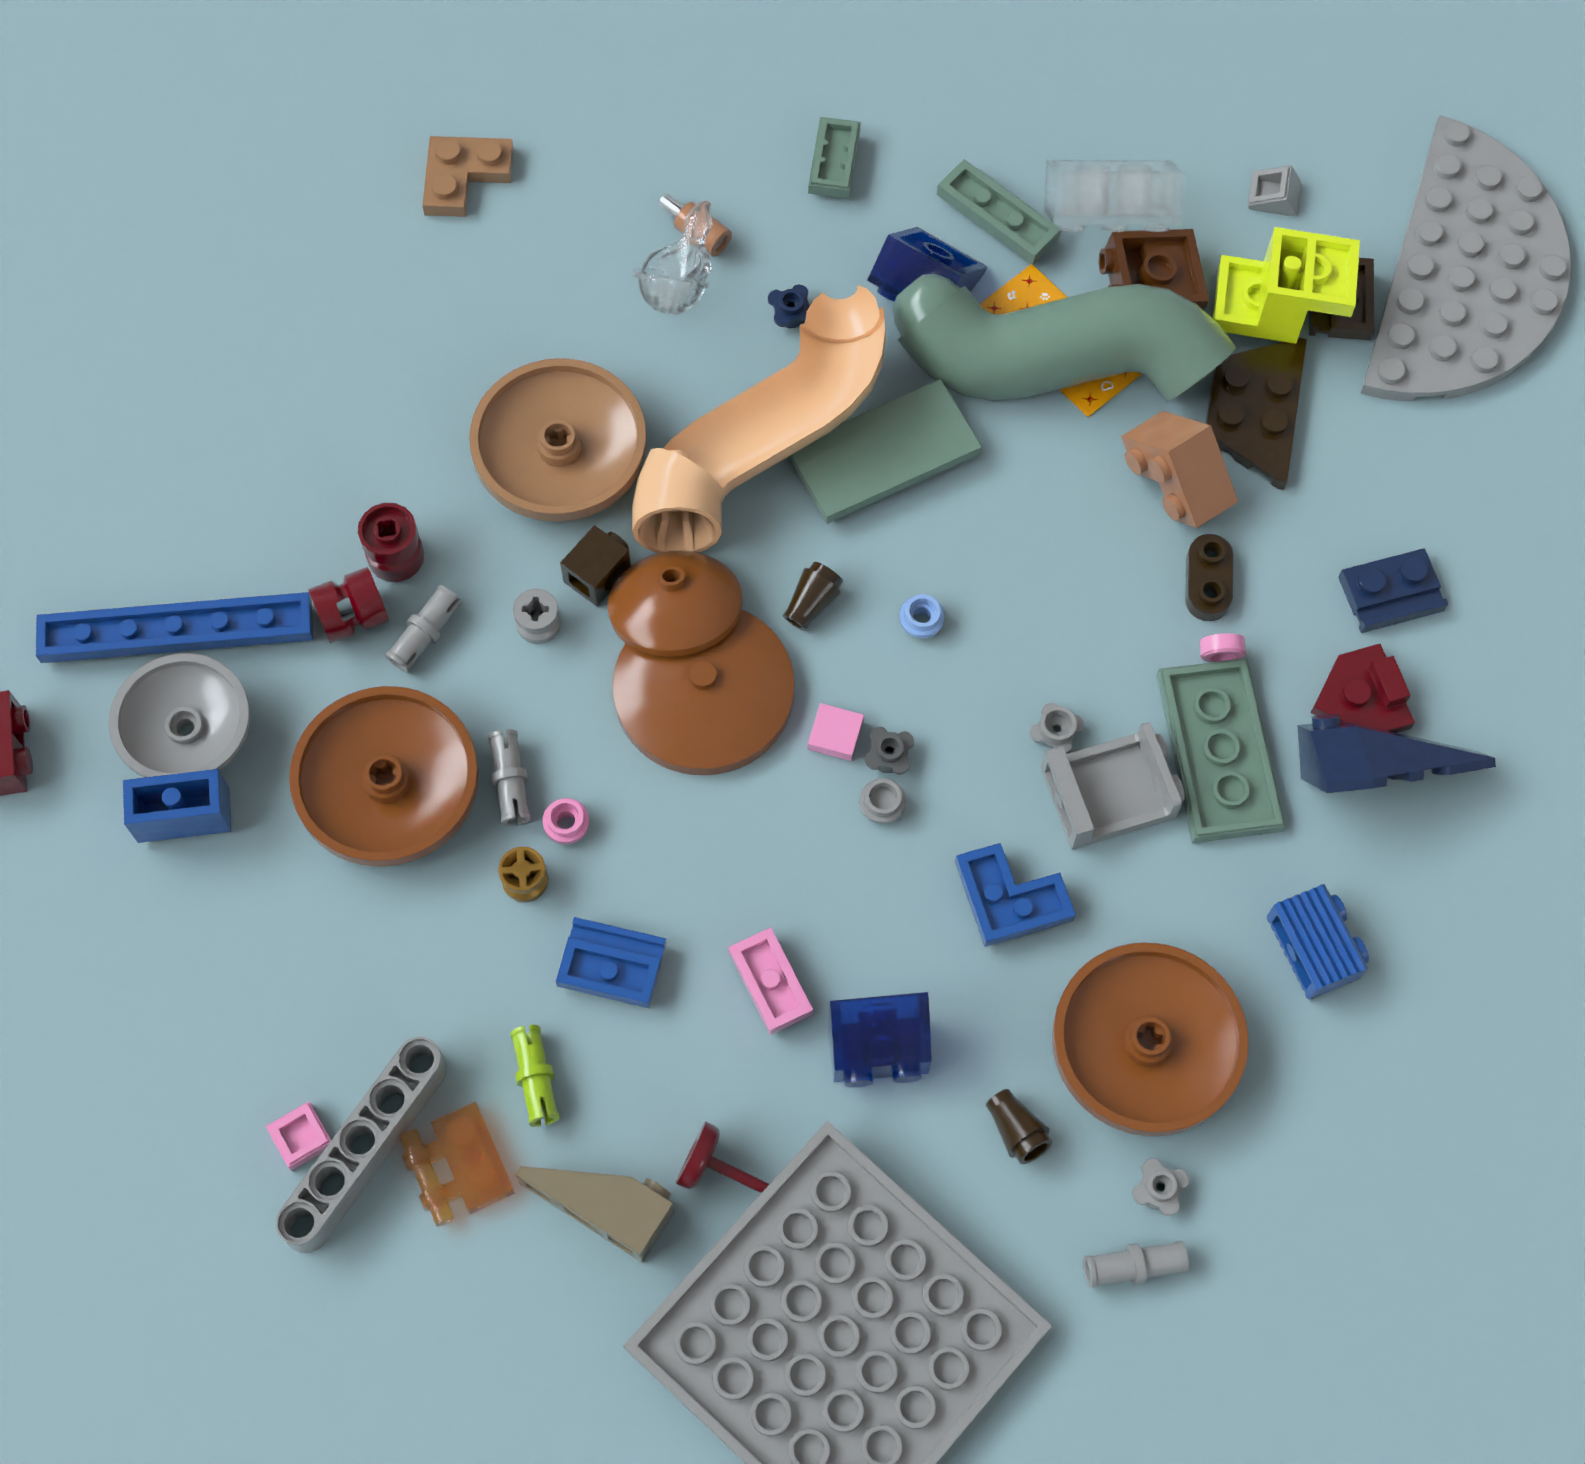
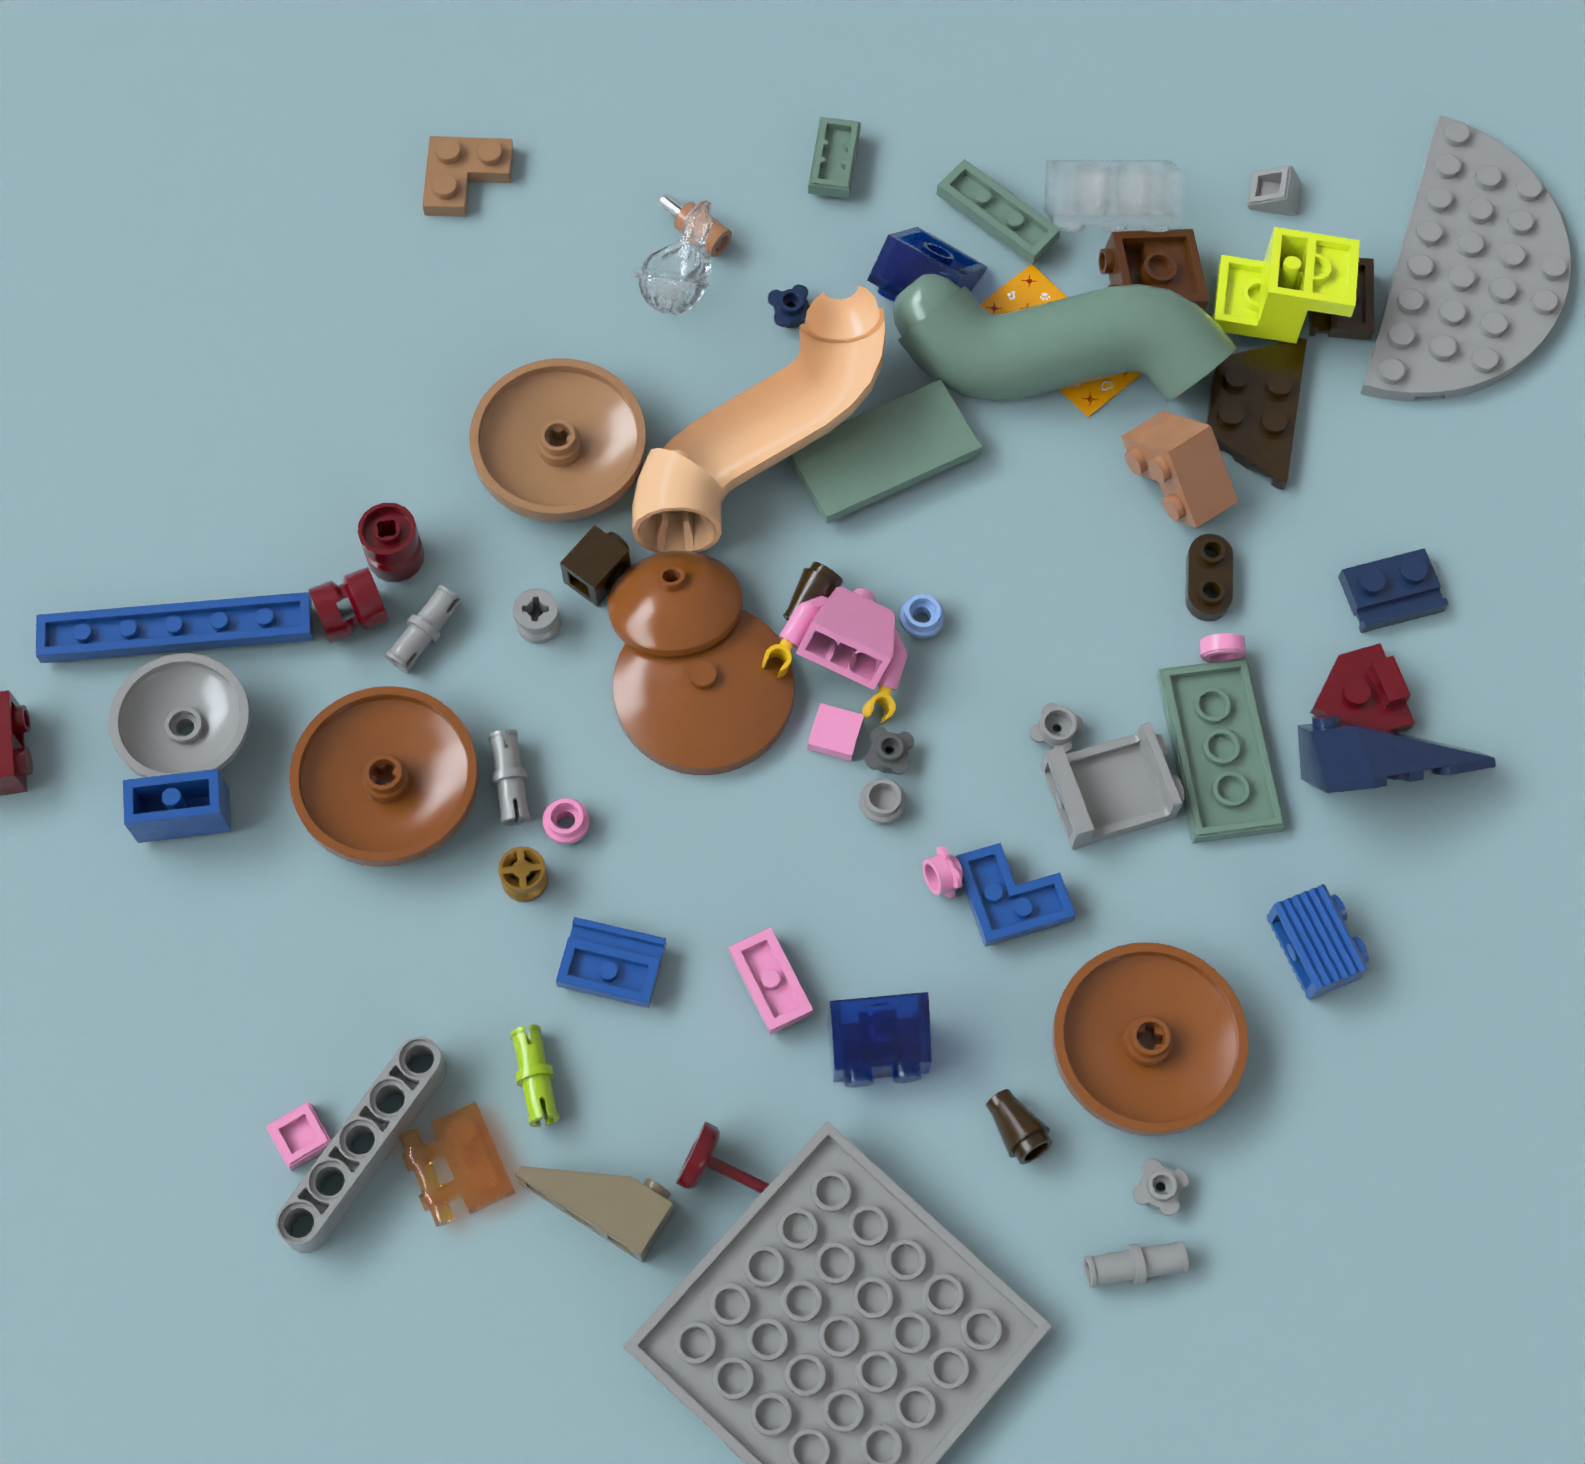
none -> bright pink torso [762,587,907,724]
none -> bright pink plate [922,846,963,899]

